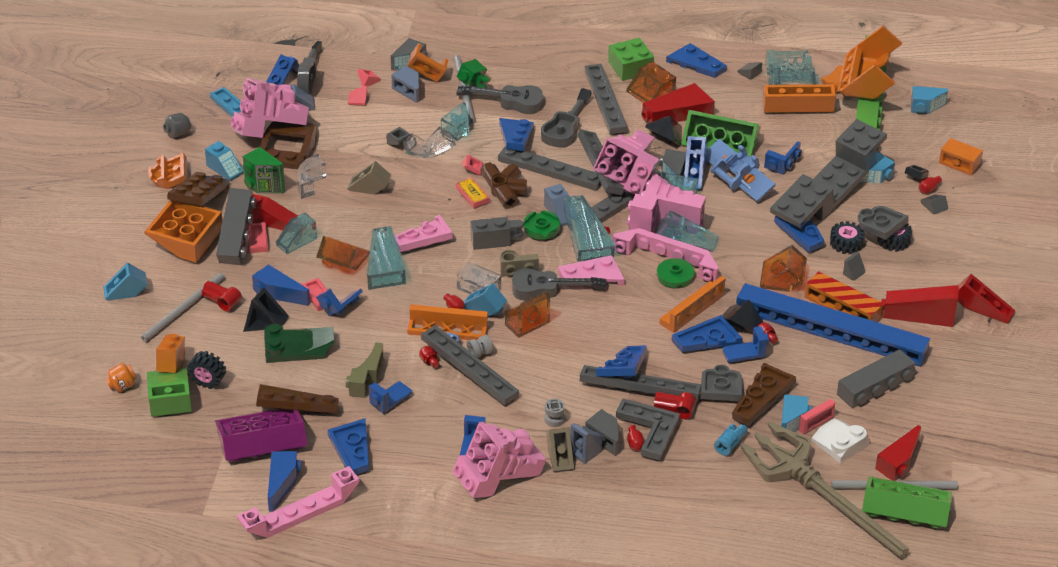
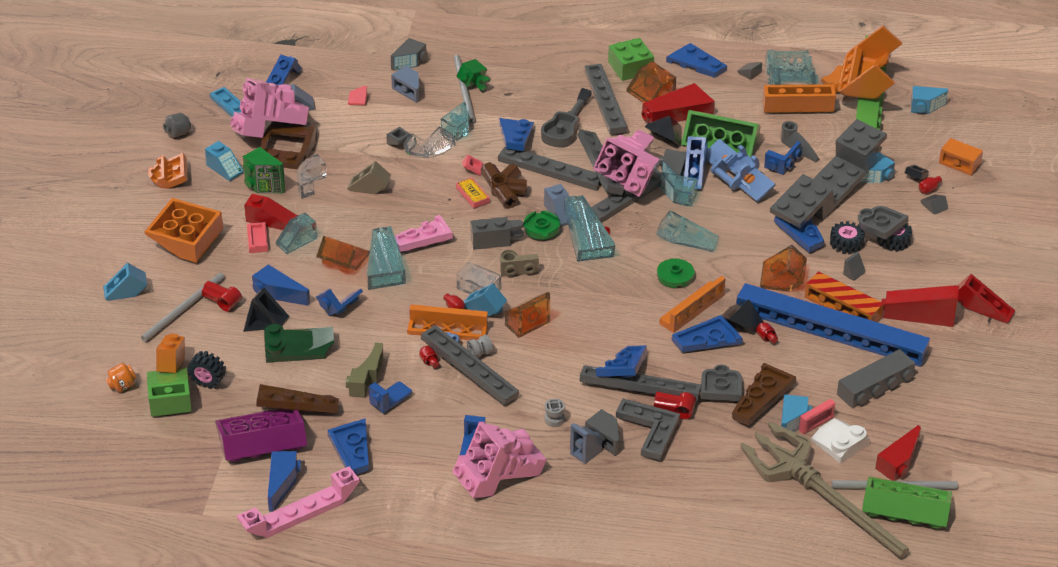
reddish brown plate [167,172,229,206] -> none
dark grey brick [216,188,257,265] -> none
dark grey piece [297,41,322,95] -> none
coral tile [301,278,327,311] -> none
coral slope [357,69,380,87] -> none
orange panel [407,43,449,82] -> none
dark grey piece [456,85,543,114] -> none
dark grey piece [512,268,606,301] -> none
dark tan slope [546,428,574,471] -> none
bright pink wing [558,255,625,285] -> none
bright pink slope [612,228,718,282] -> none
bright pink brick [627,173,706,236] -> none
red cylinder [627,425,645,451] -> none
dark azure hinge [714,424,748,456] -> none
blue bracket [722,326,769,363] -> none
none -> dark grey piece [781,121,820,162]

